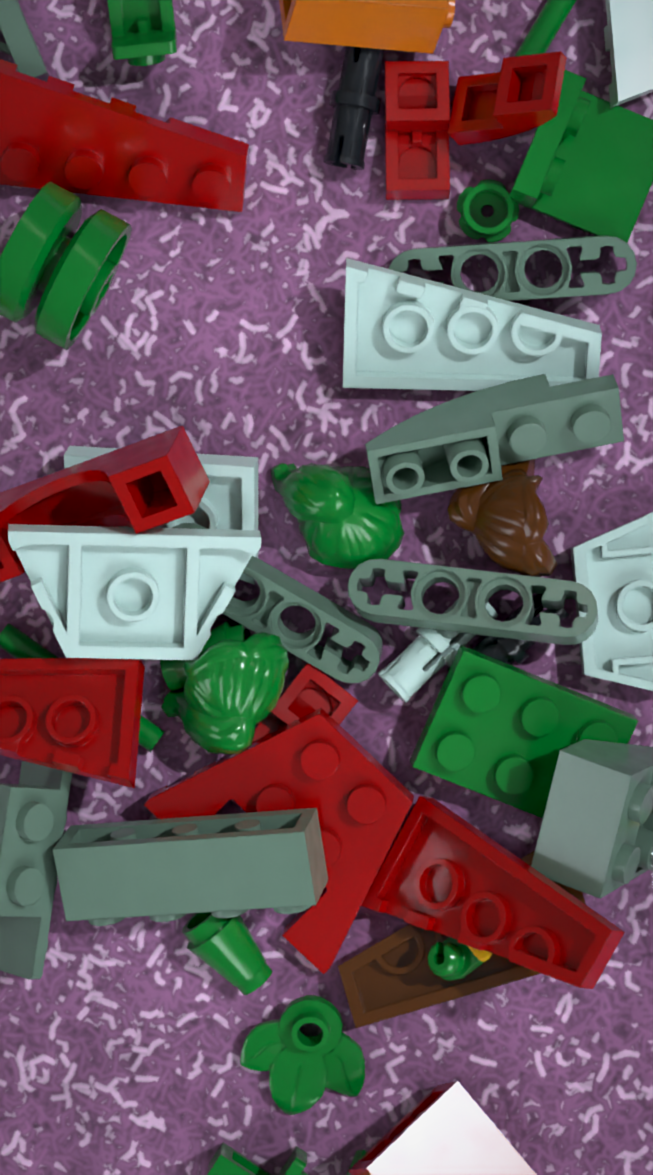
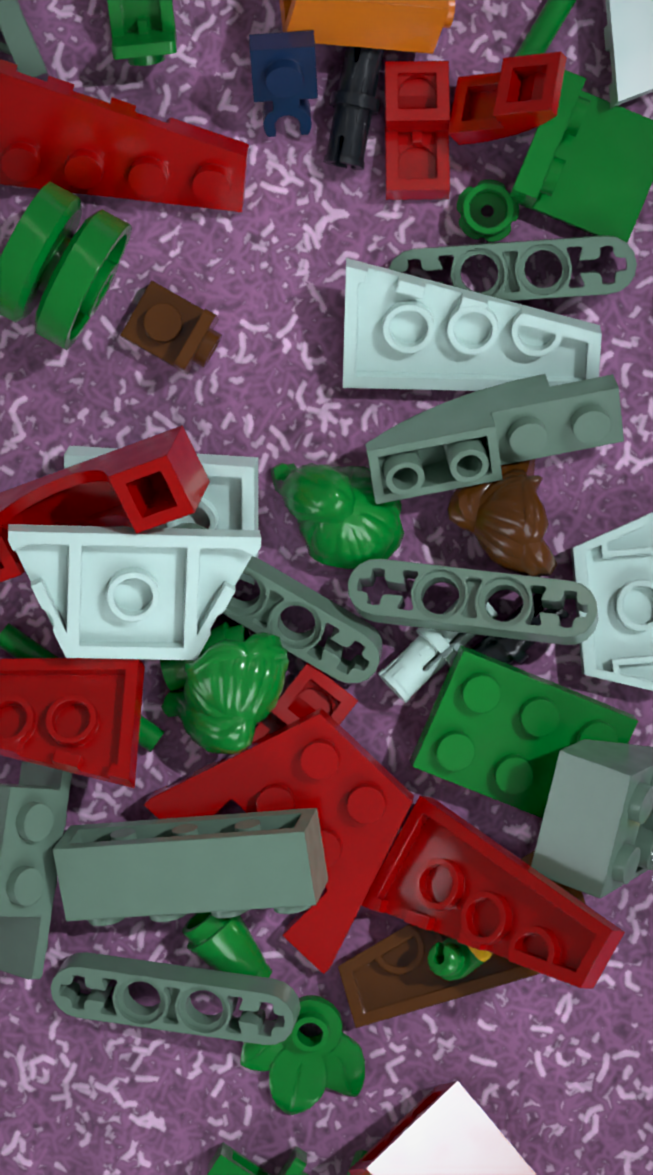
none -> sand green beam [50,952,301,1045]
none -> reddish brown bracket [120,280,222,375]
none -> dark blue plate [249,30,318,137]

